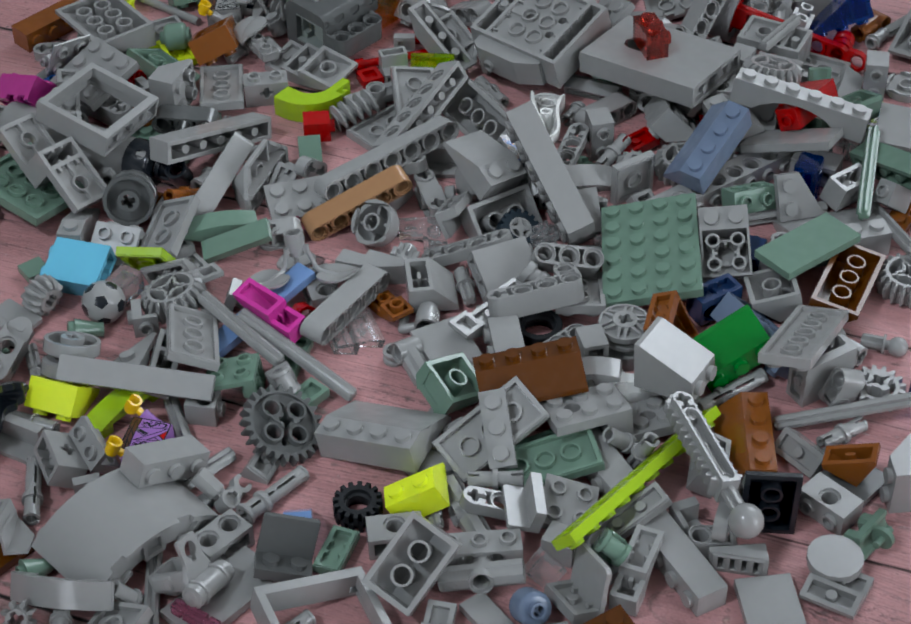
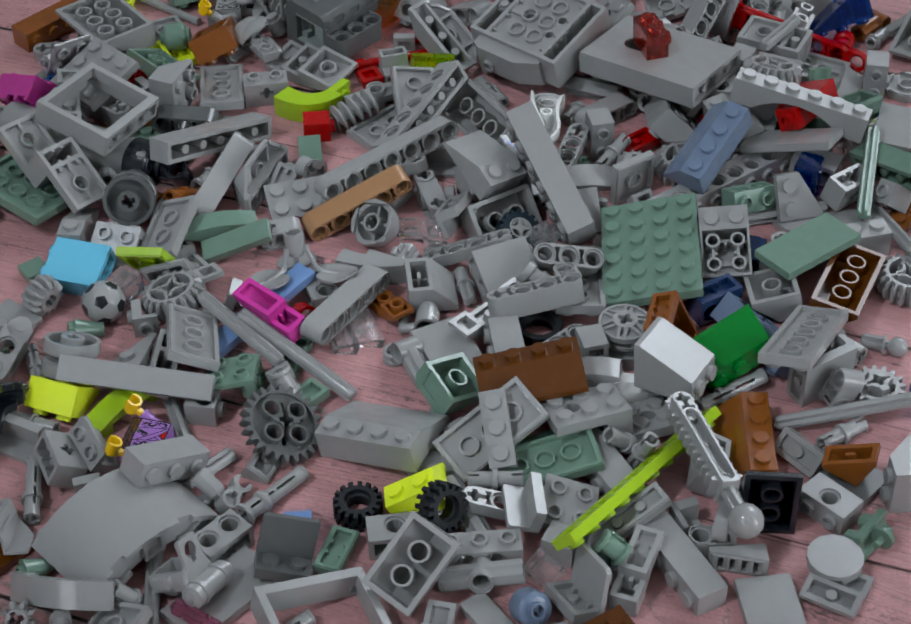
none -> black tyre [415,480,468,533]

